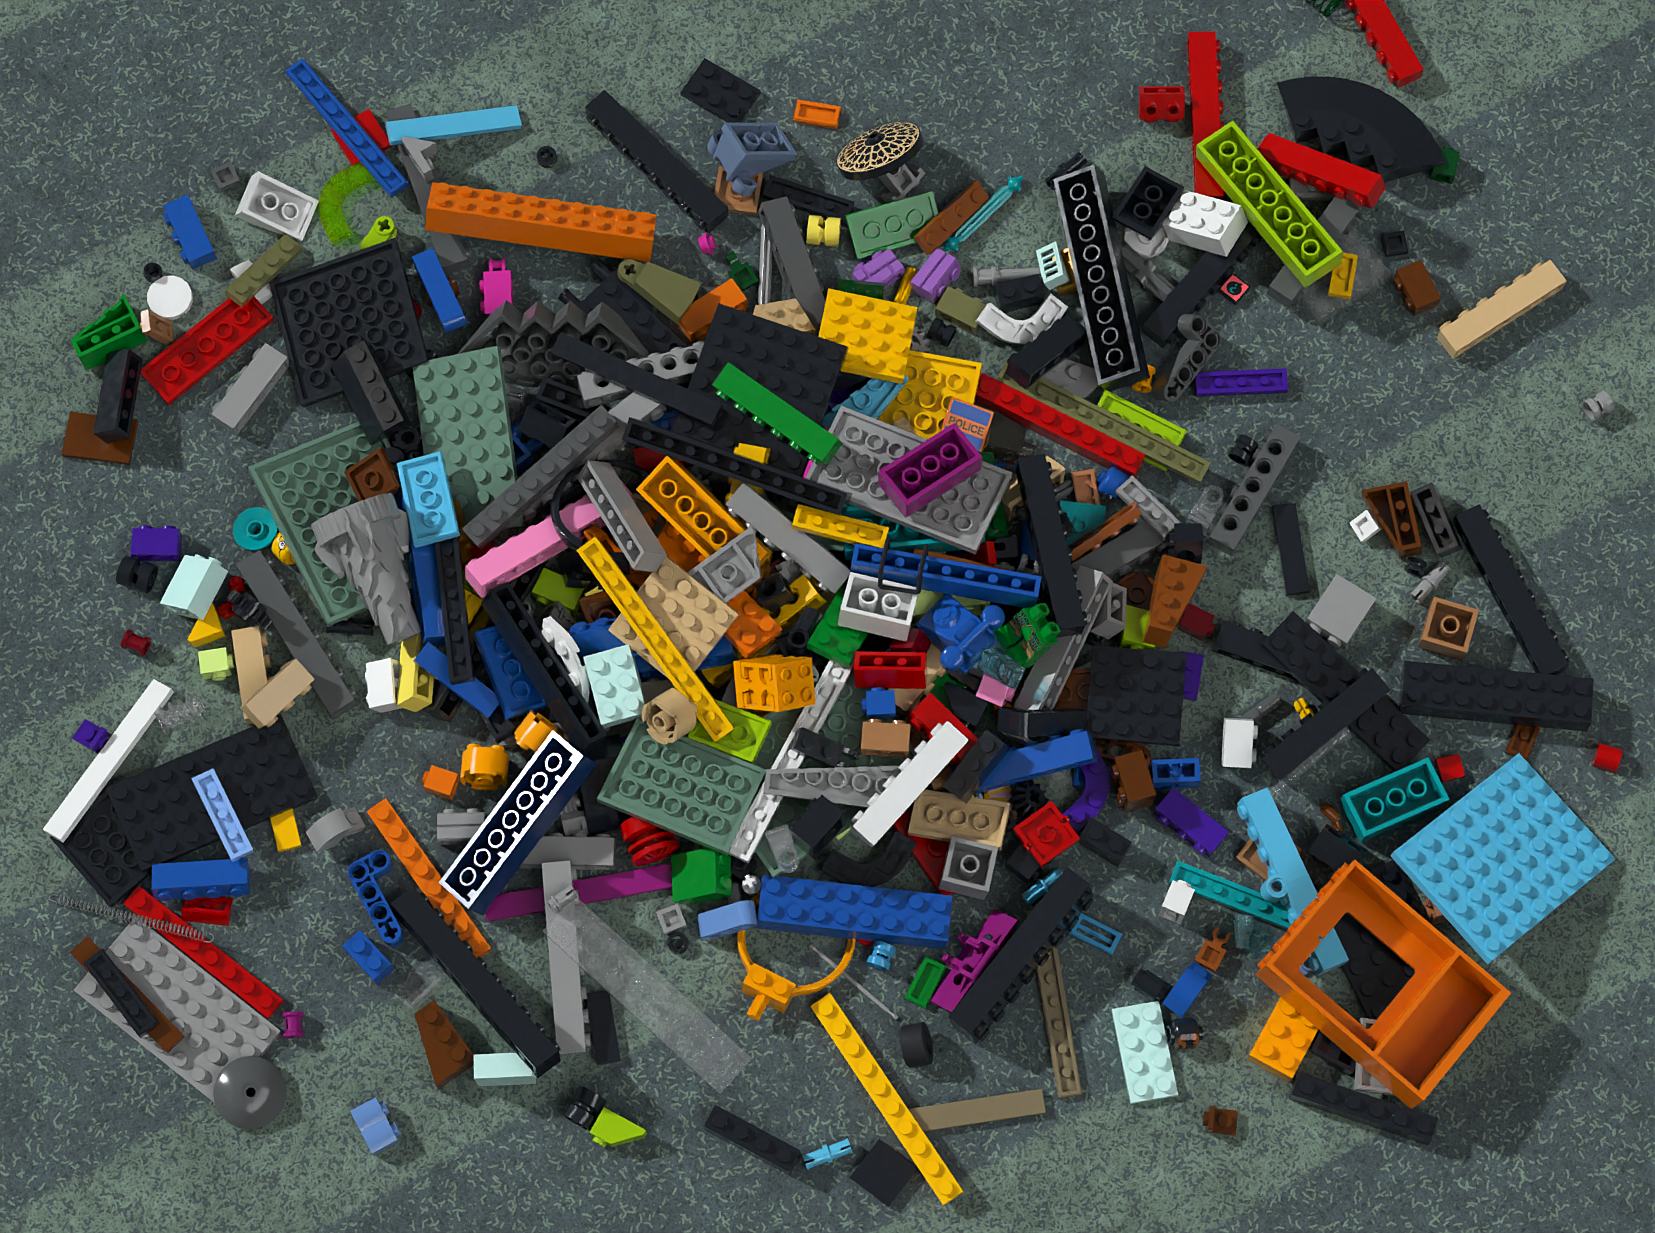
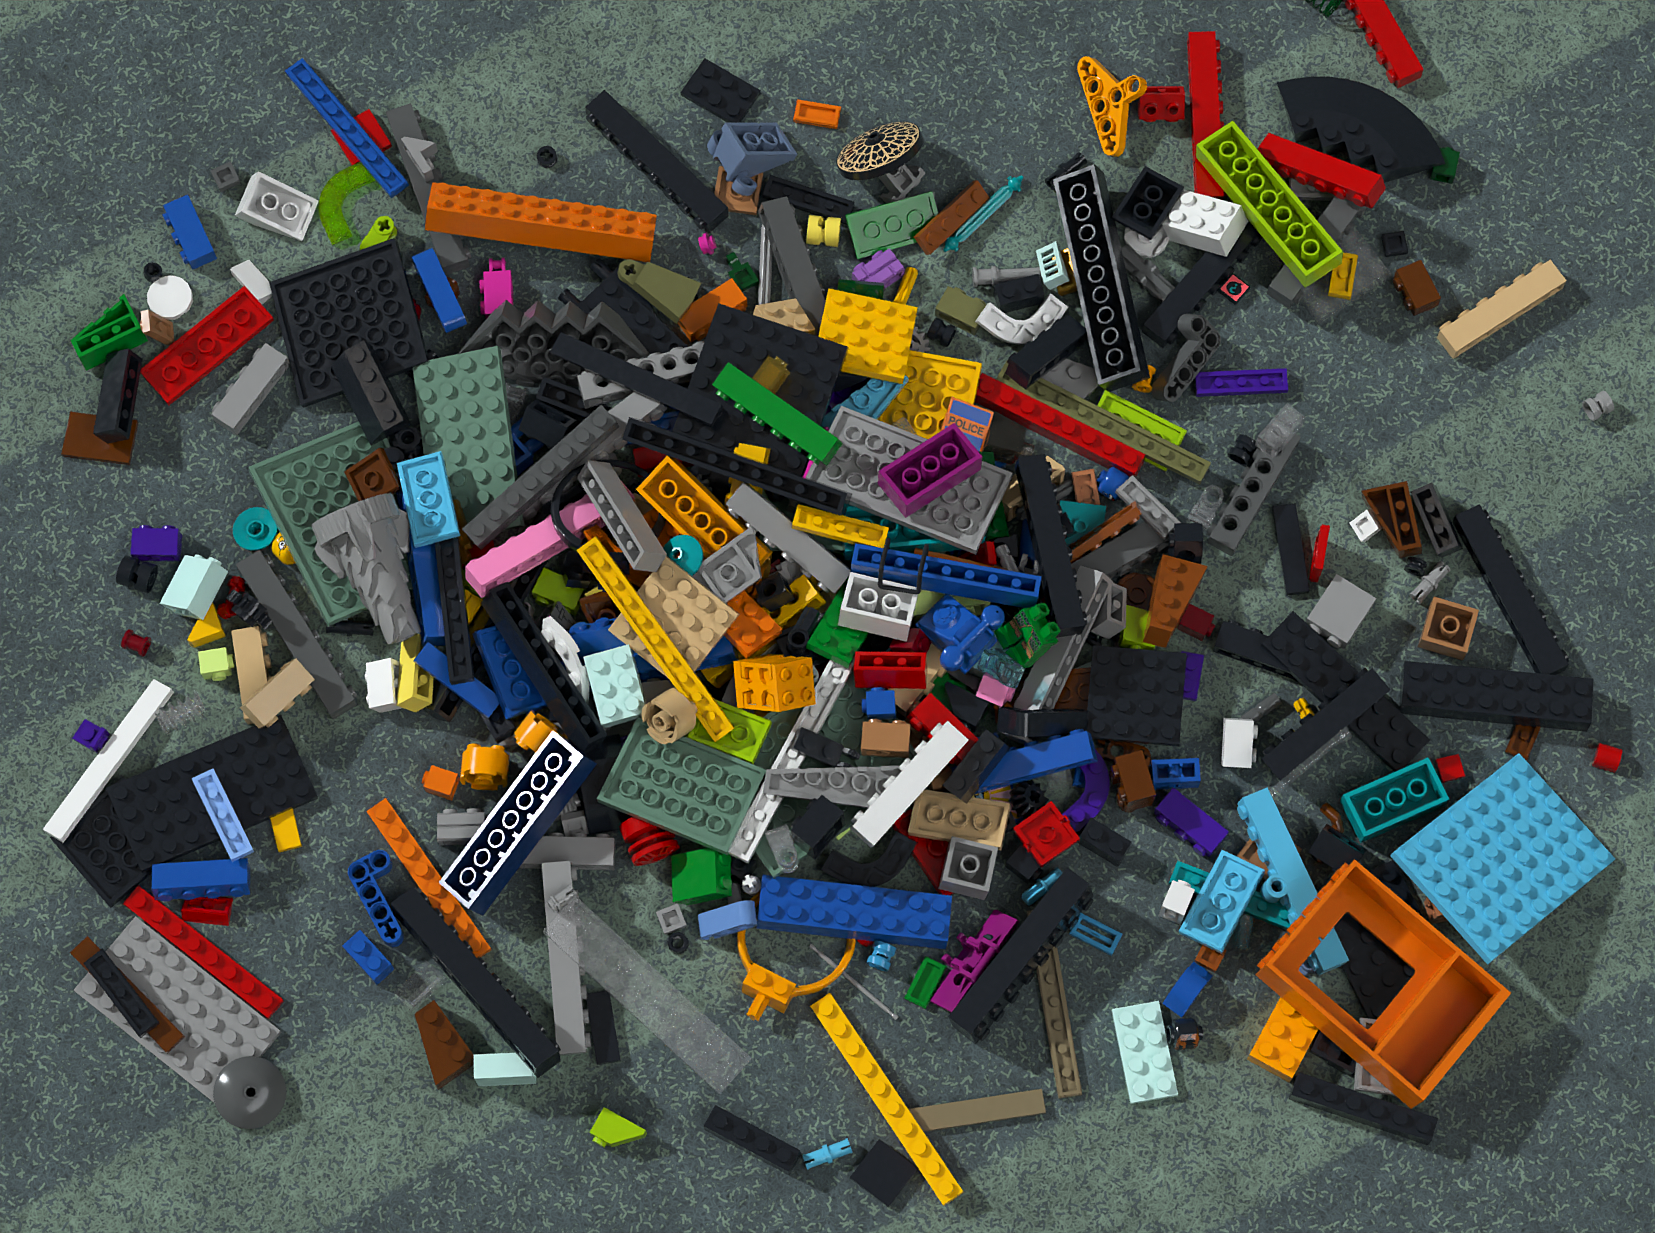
light grey piece [49,894,214,942] -> none
olive plate [225,234,303,308] -> none
magenta bush [282,1011,304,1039] -> none
light grey brick [306,807,366,852] -> none
medium blue brick [350,1097,401,1155] -> none
medium azure tile [385,105,522,145] -> none
magenta tile [486,864,672,922] -> none
black wheel [563,1086,607,1131] -> none
black tyre [900,1022,933,1068] -> none
medium lavender brick [910,248,961,303] -> none
black brick [1131,968,1168,1002] -> none
reddish brown bracket [1202,1106,1238,1136] -> none
none -> teal dish [663,535,703,576]
none -> clear yellow brick [752,356,790,394]
none -> light grey axle [995,544,1019,572]
none -> light orange beam [1077,56,1147,157]
none -> medium azure tile [1179,850,1265,954]
none -> clear brick [1255,403,1305,459]
none -> red tile [1309,524,1330,583]

